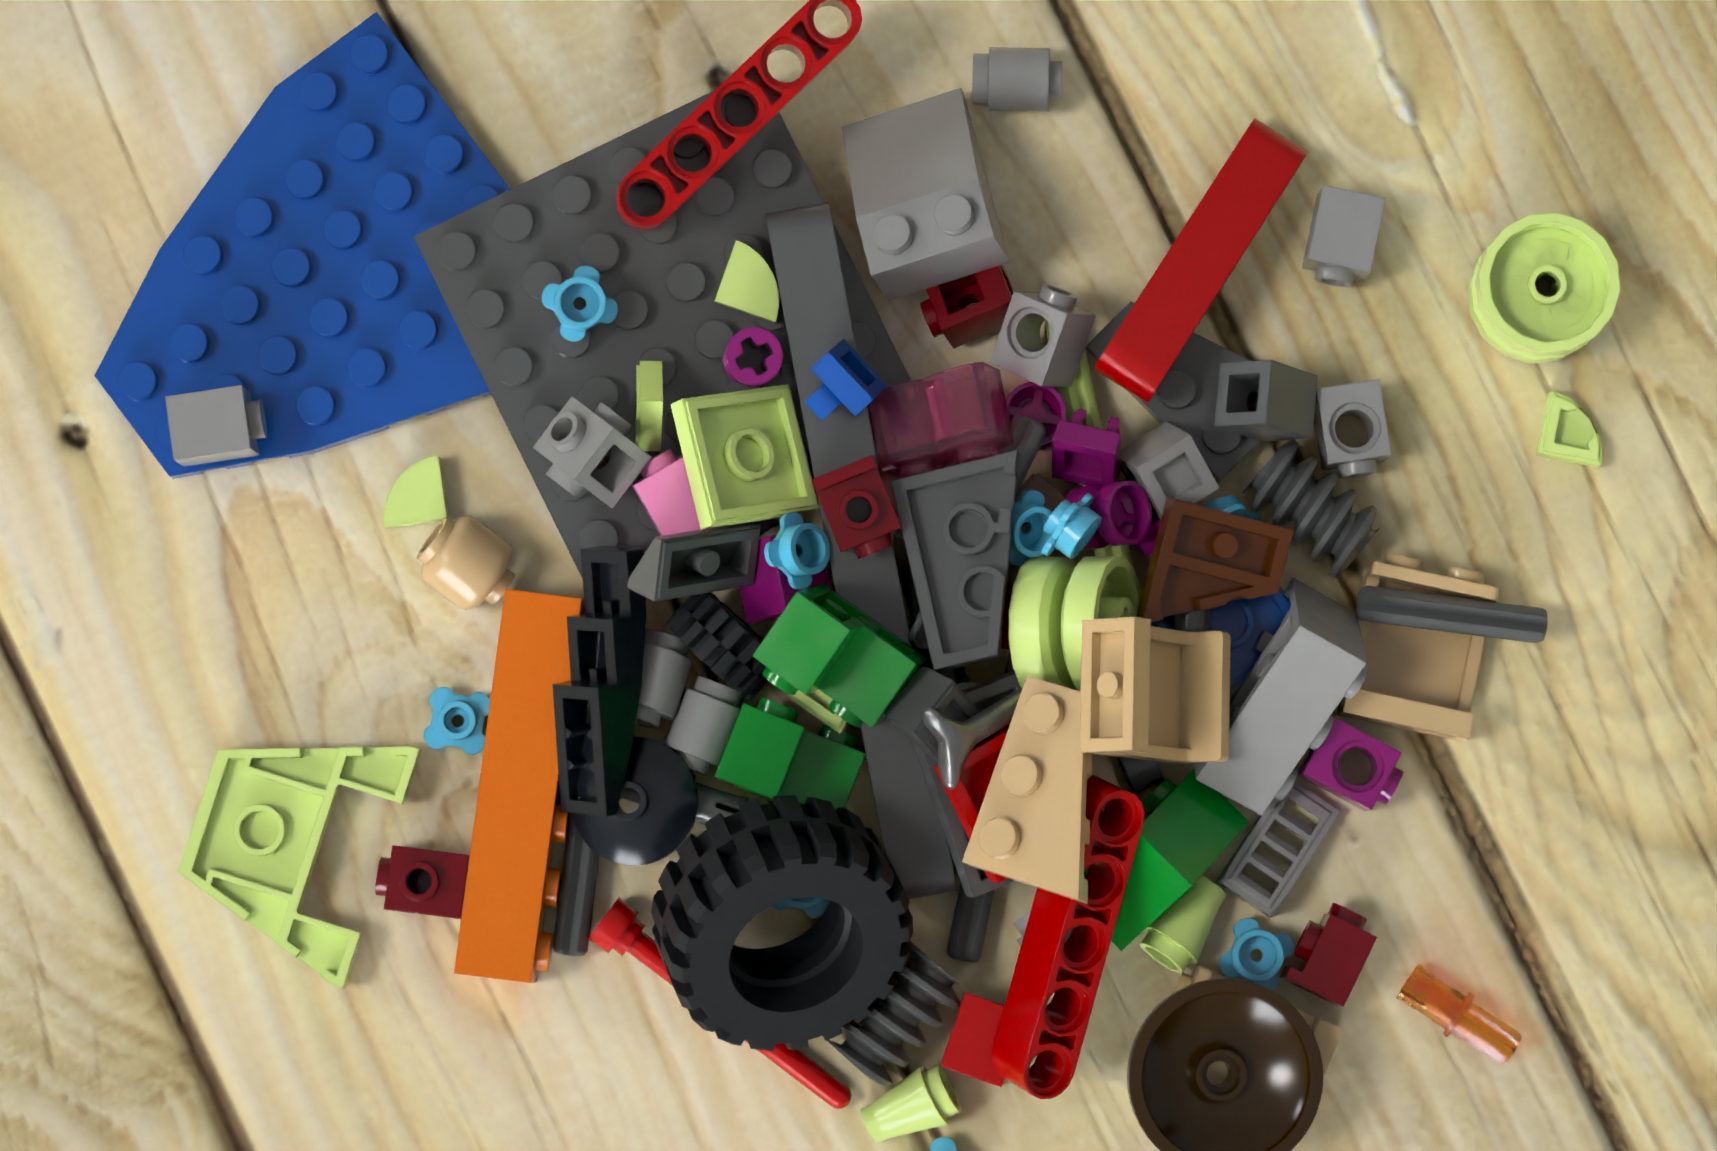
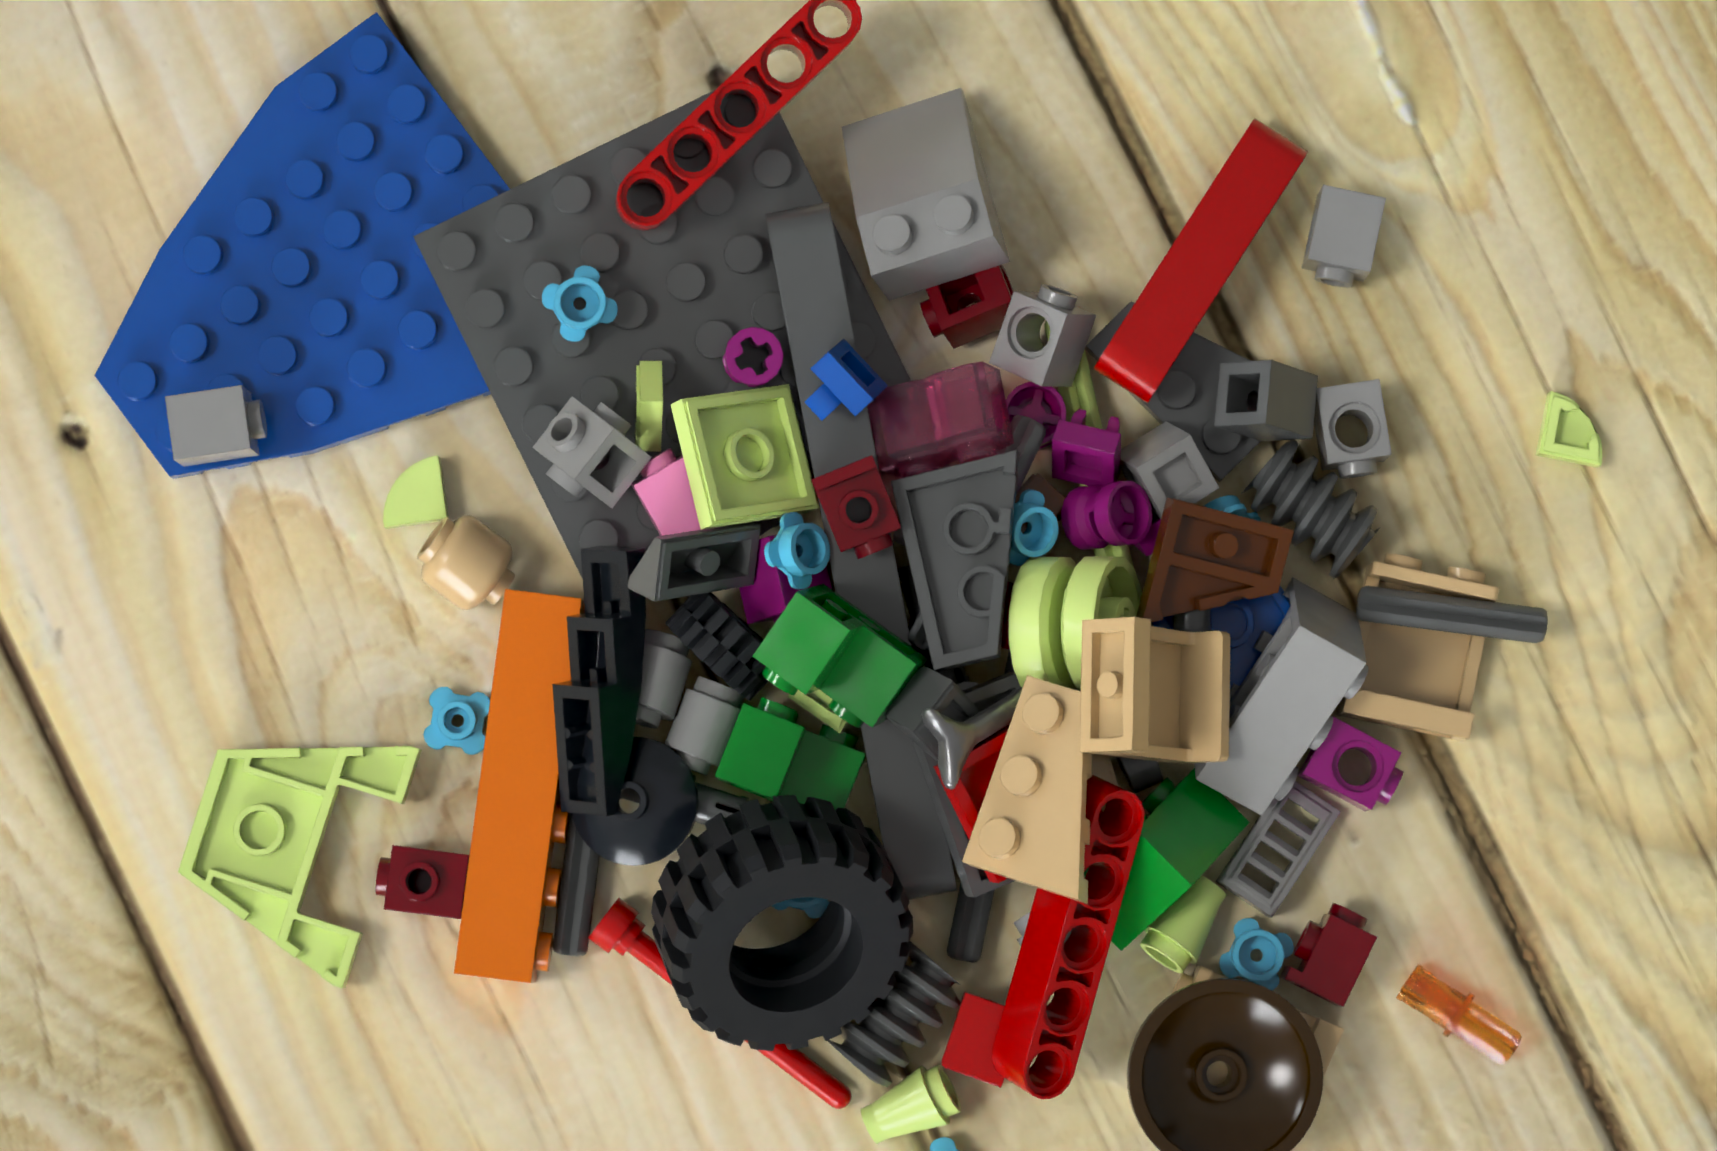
yellowish green tile [714,240,779,323] -> none
light grey brick [972,47,1062,112] -> none
medium azure plate [1042,493,1102,559] -> none
yellowish green wheel [1467,212,1621,364] -> none

